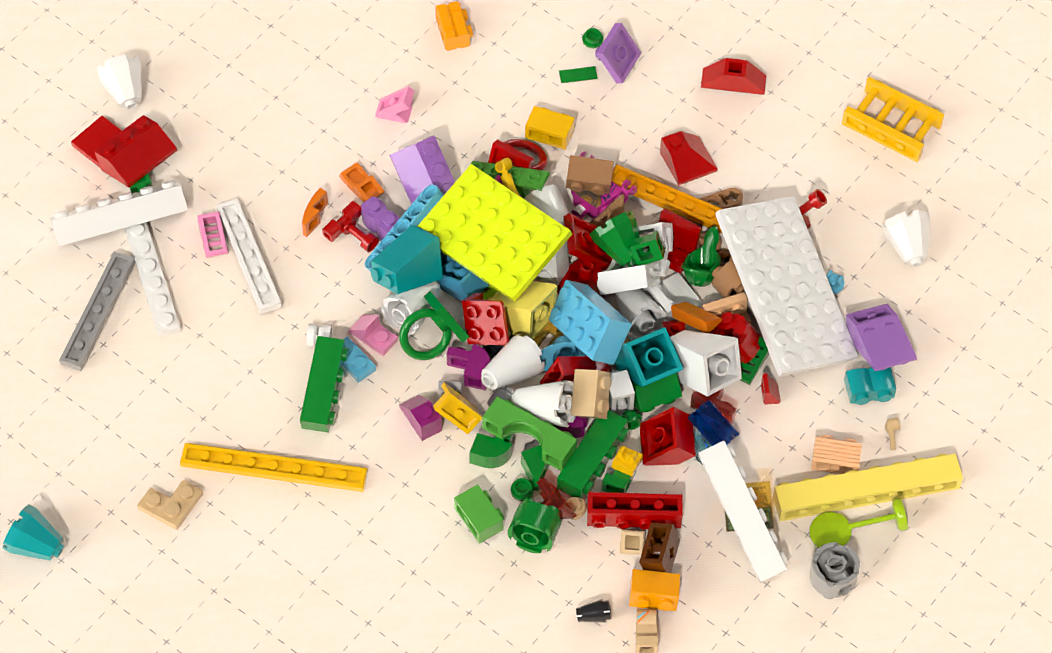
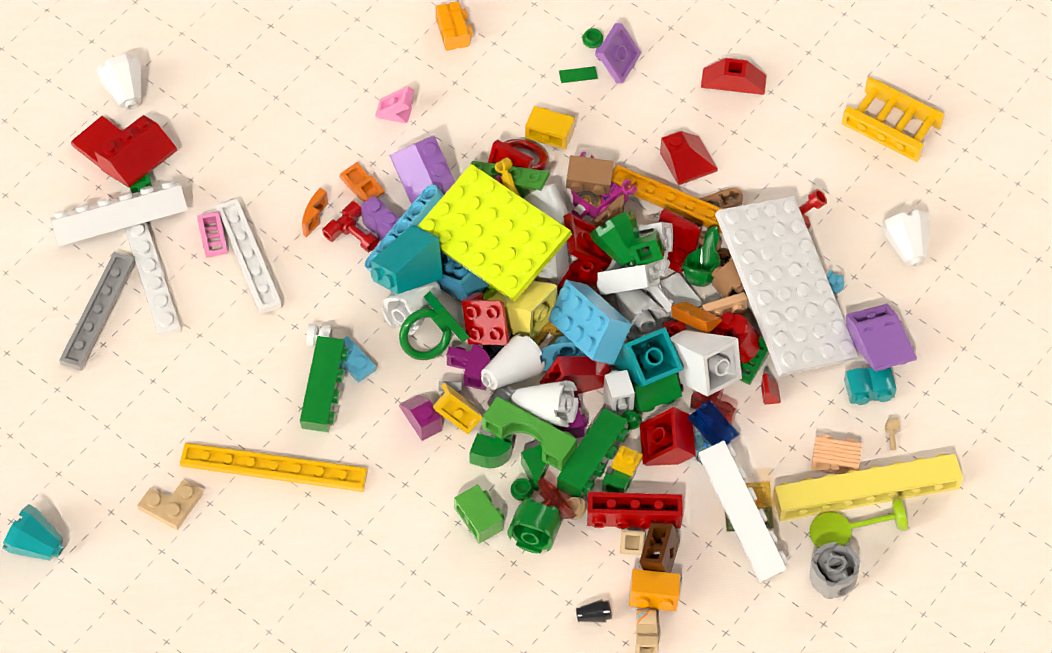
bright pink slope [348,315,398,356] -> none
tan brick [571,369,611,419] -> none

